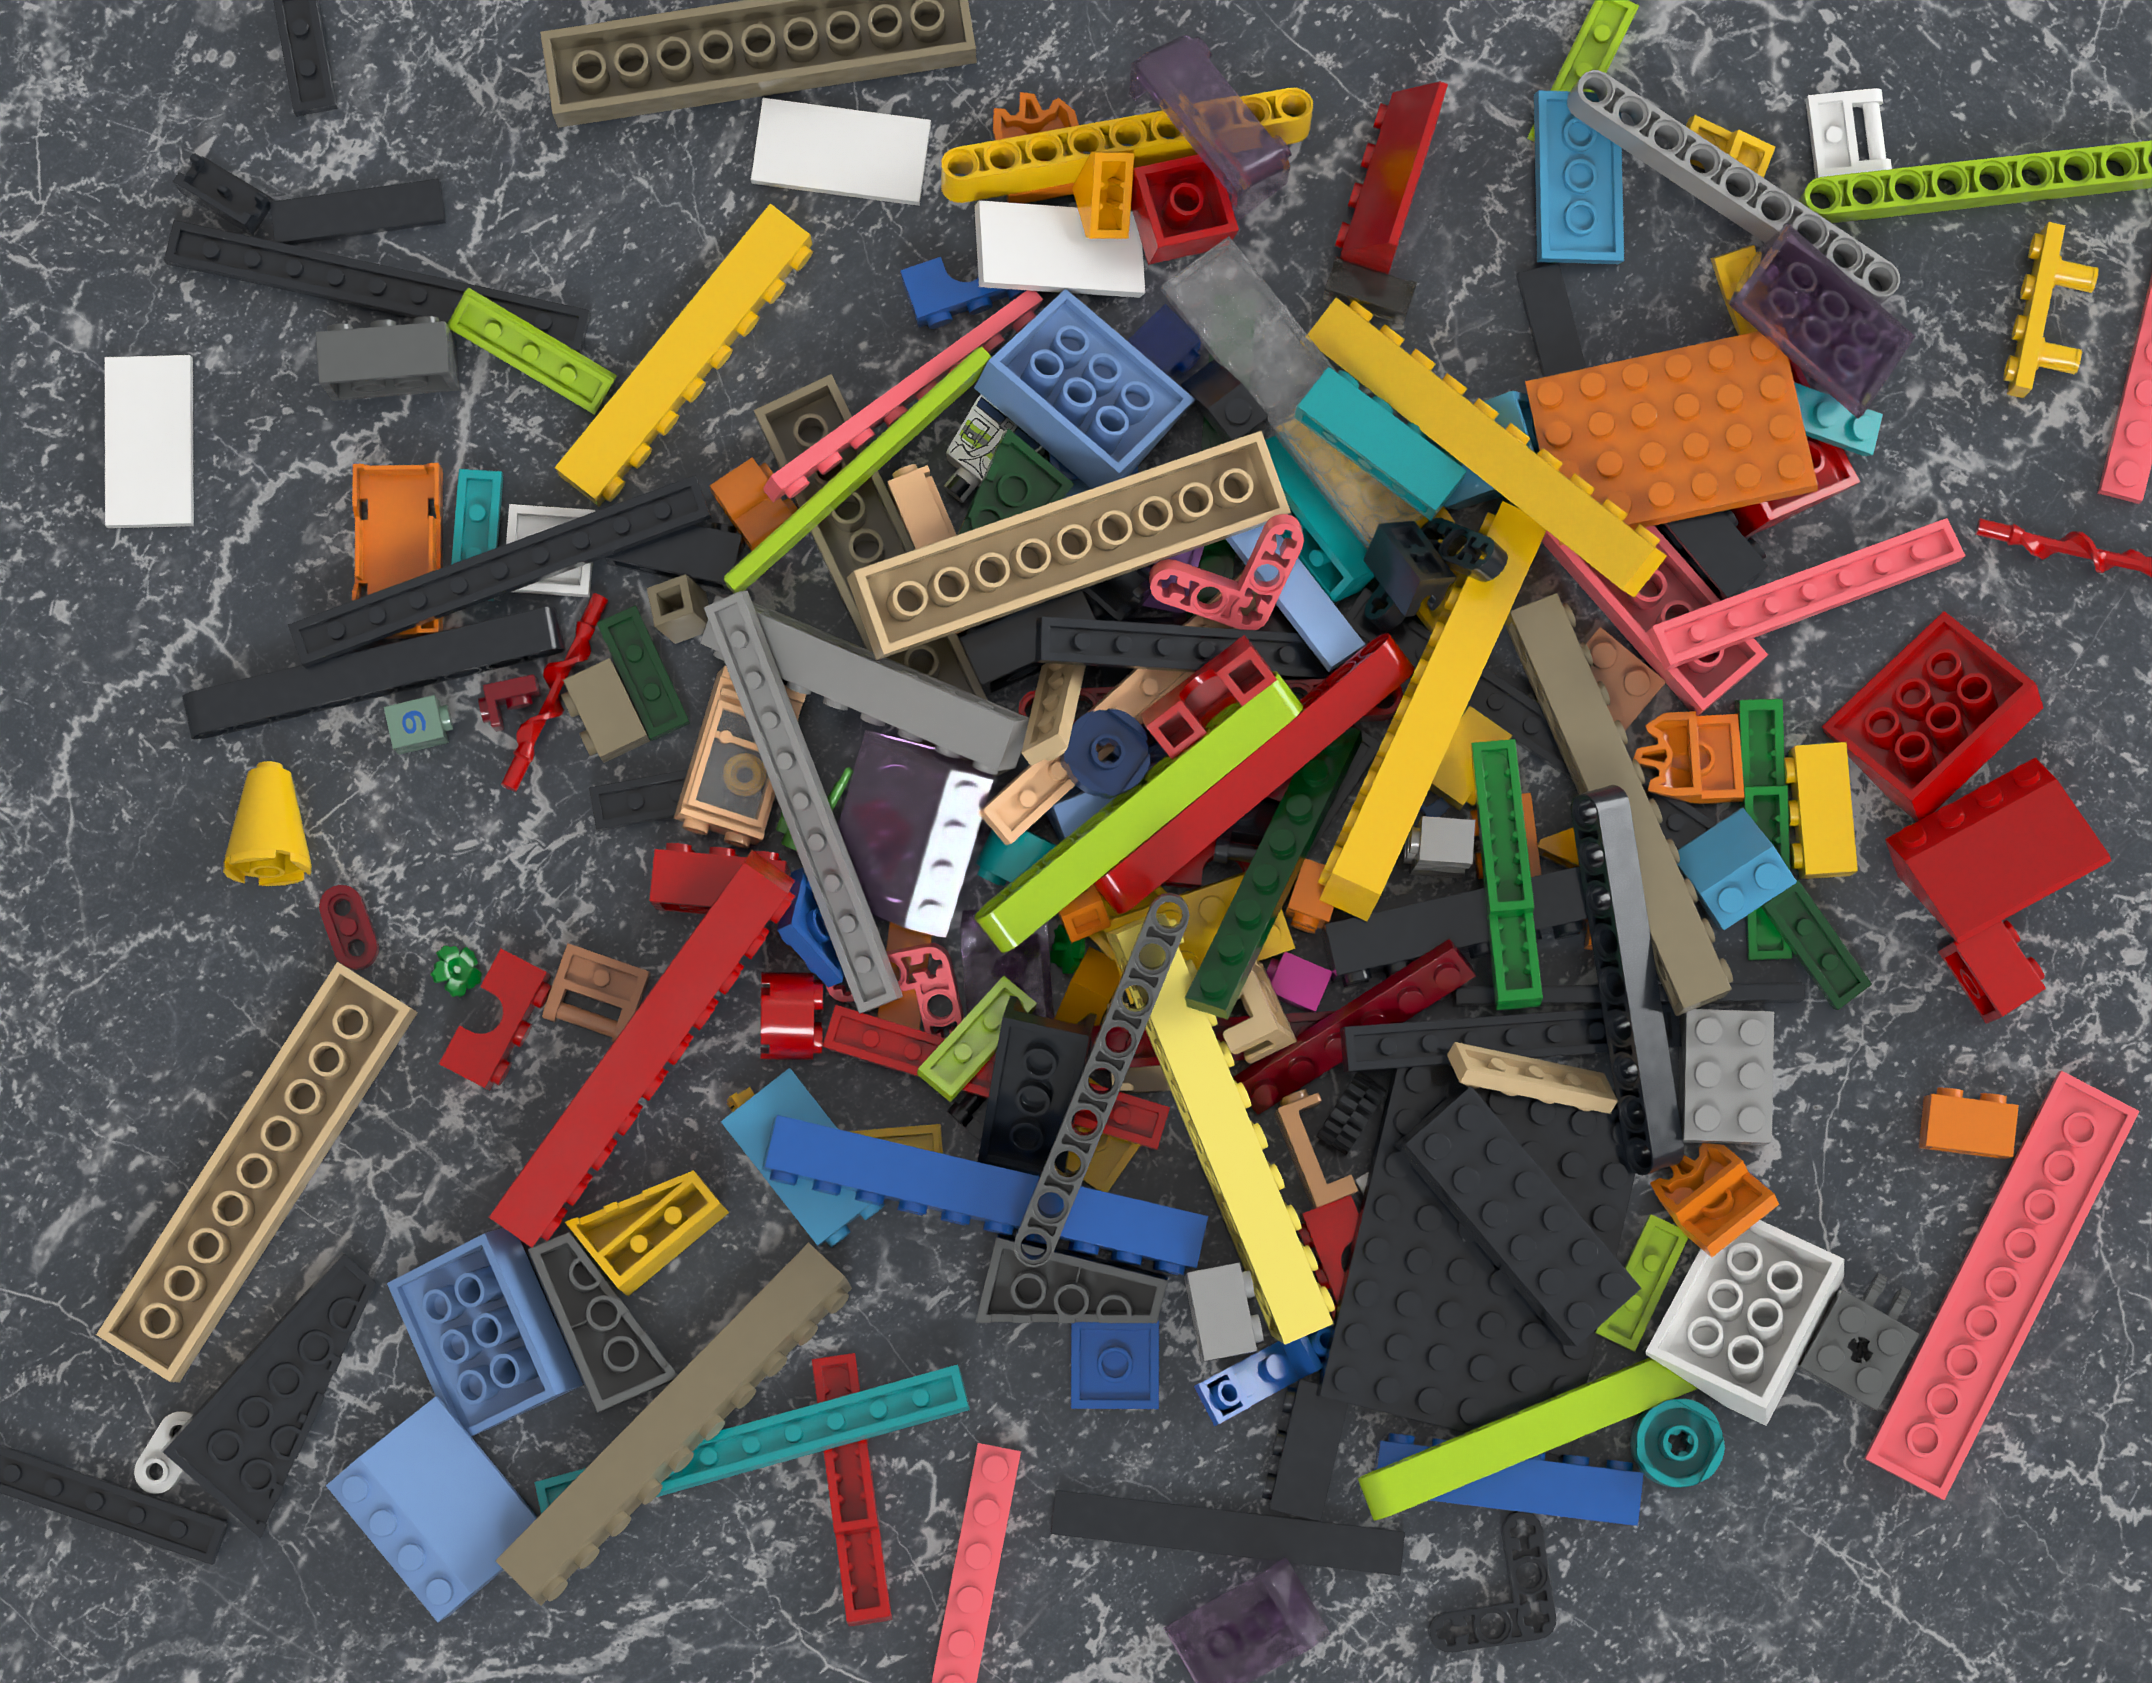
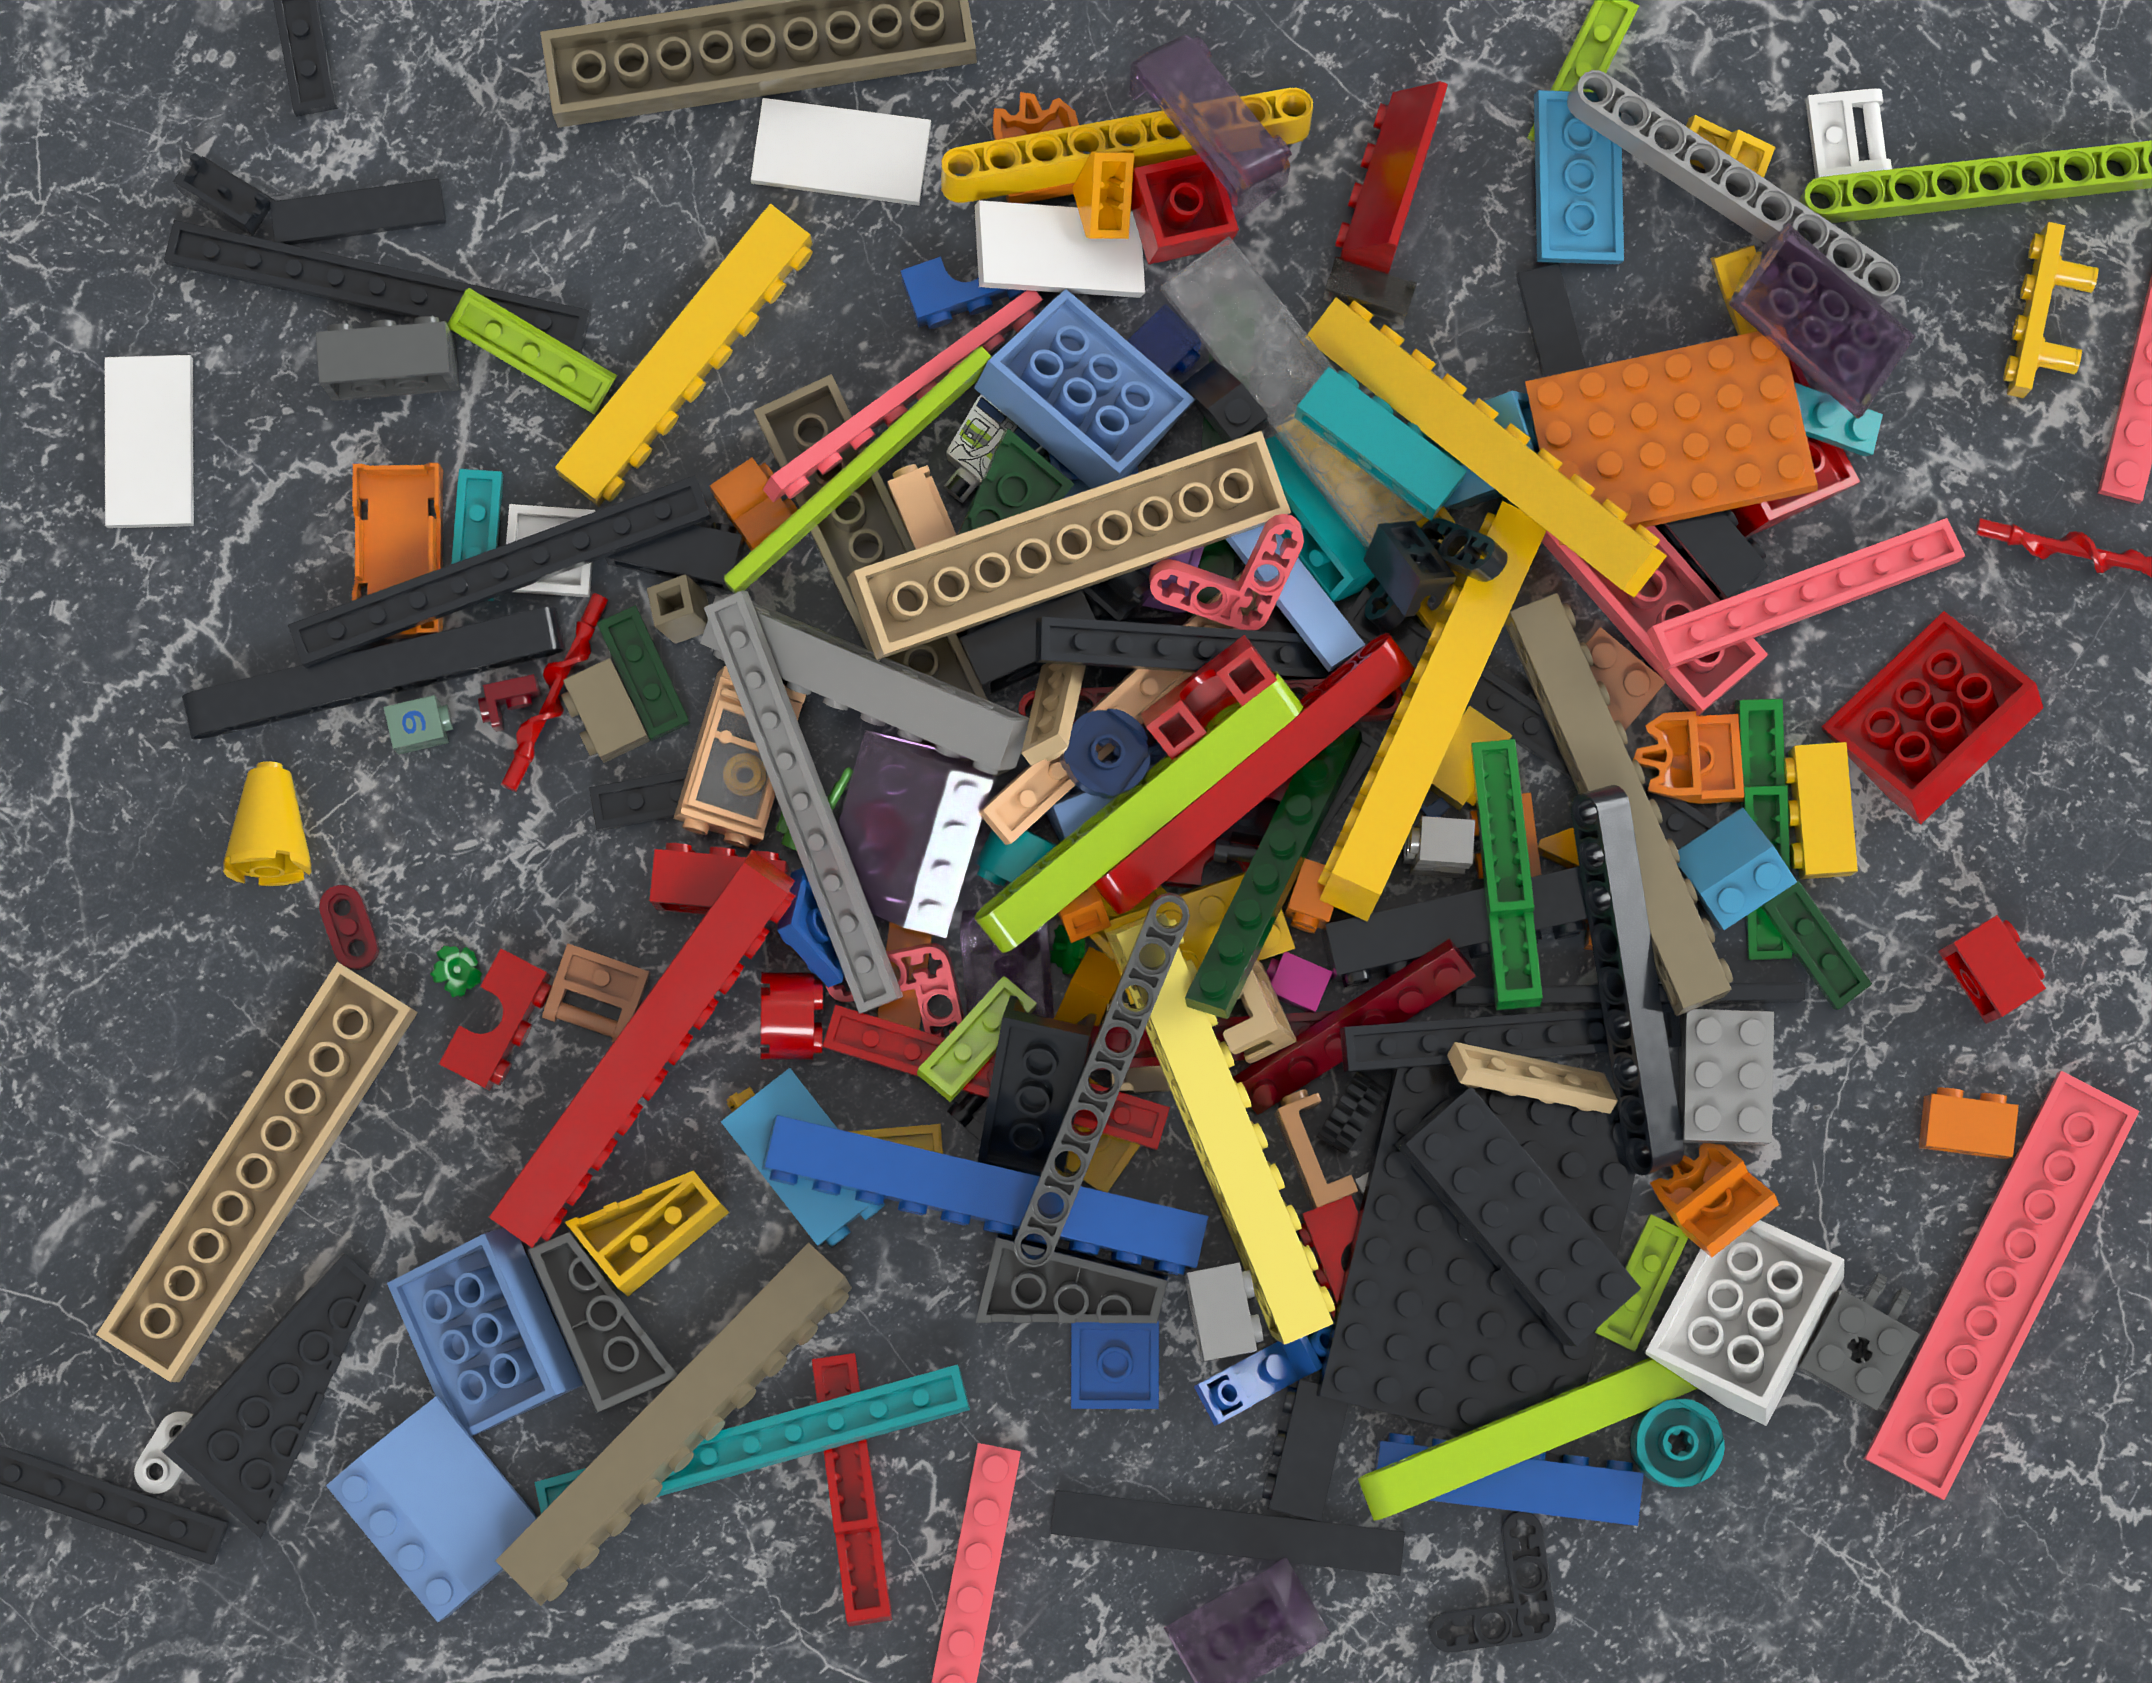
red slope [1885,757,2111,944] -> none

